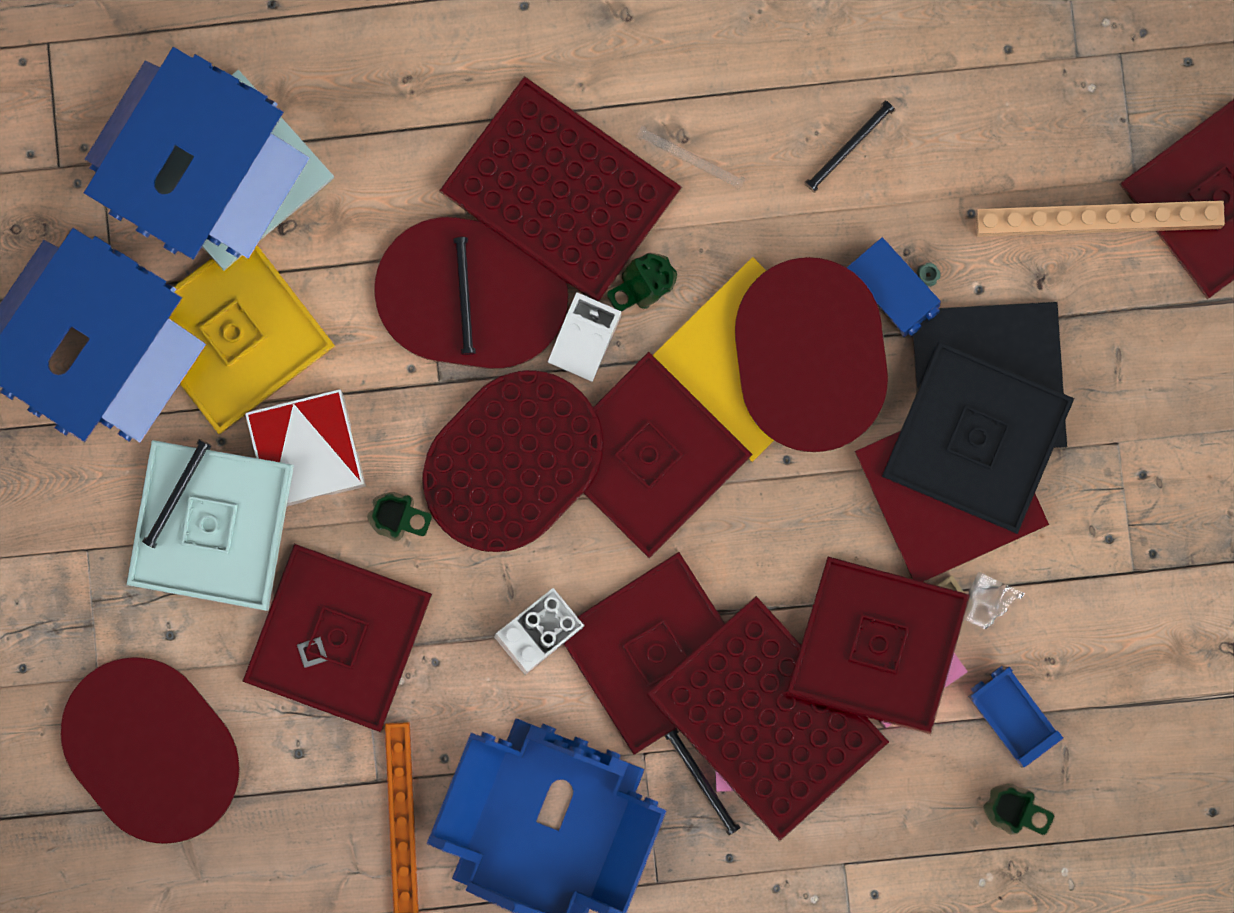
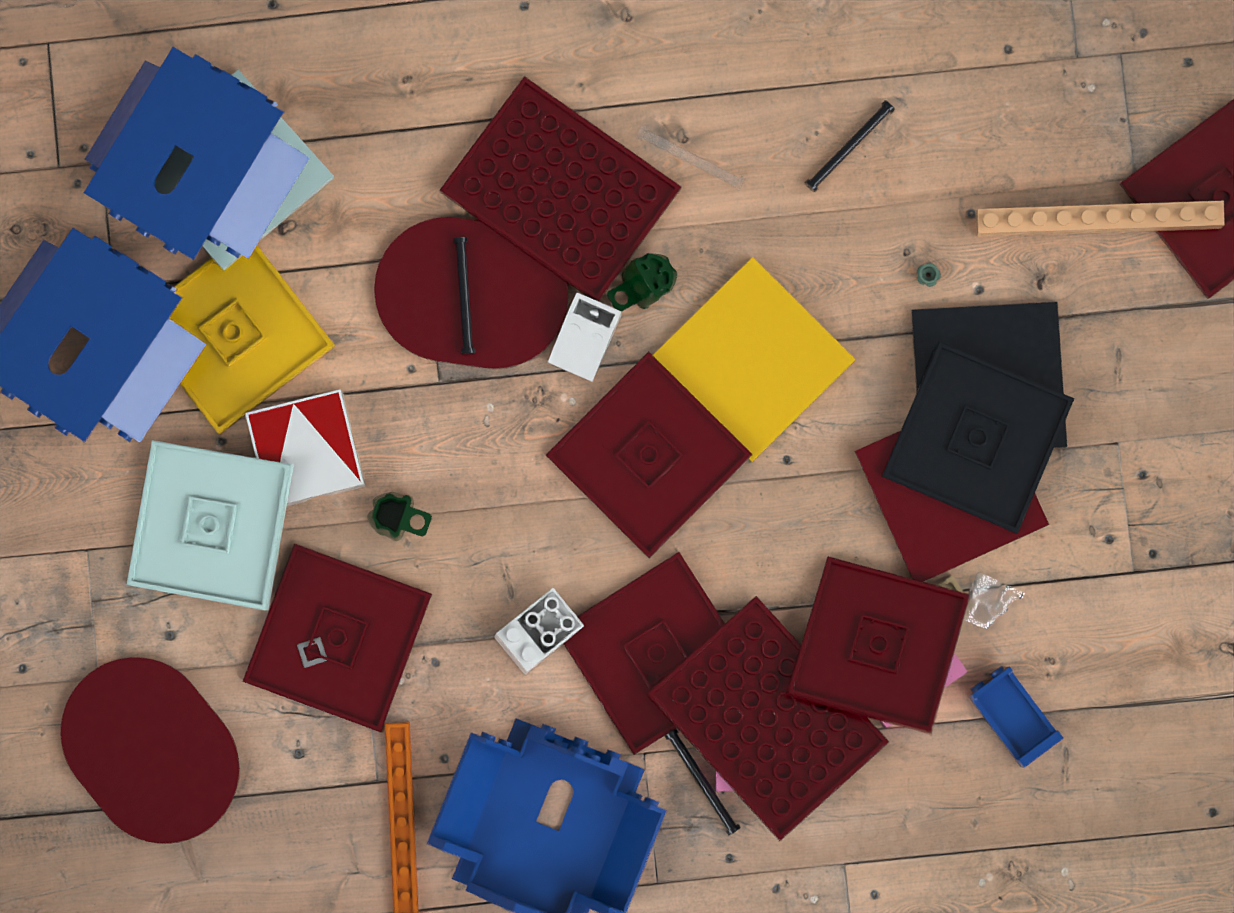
black bar [142,439,212,548] -> none
dark red tile [422,370,603,552] -> none
dark red tile [735,257,888,453] -> none
blue panel [847,237,941,337] -> none
dark green piece [984,784,1054,835] -> none

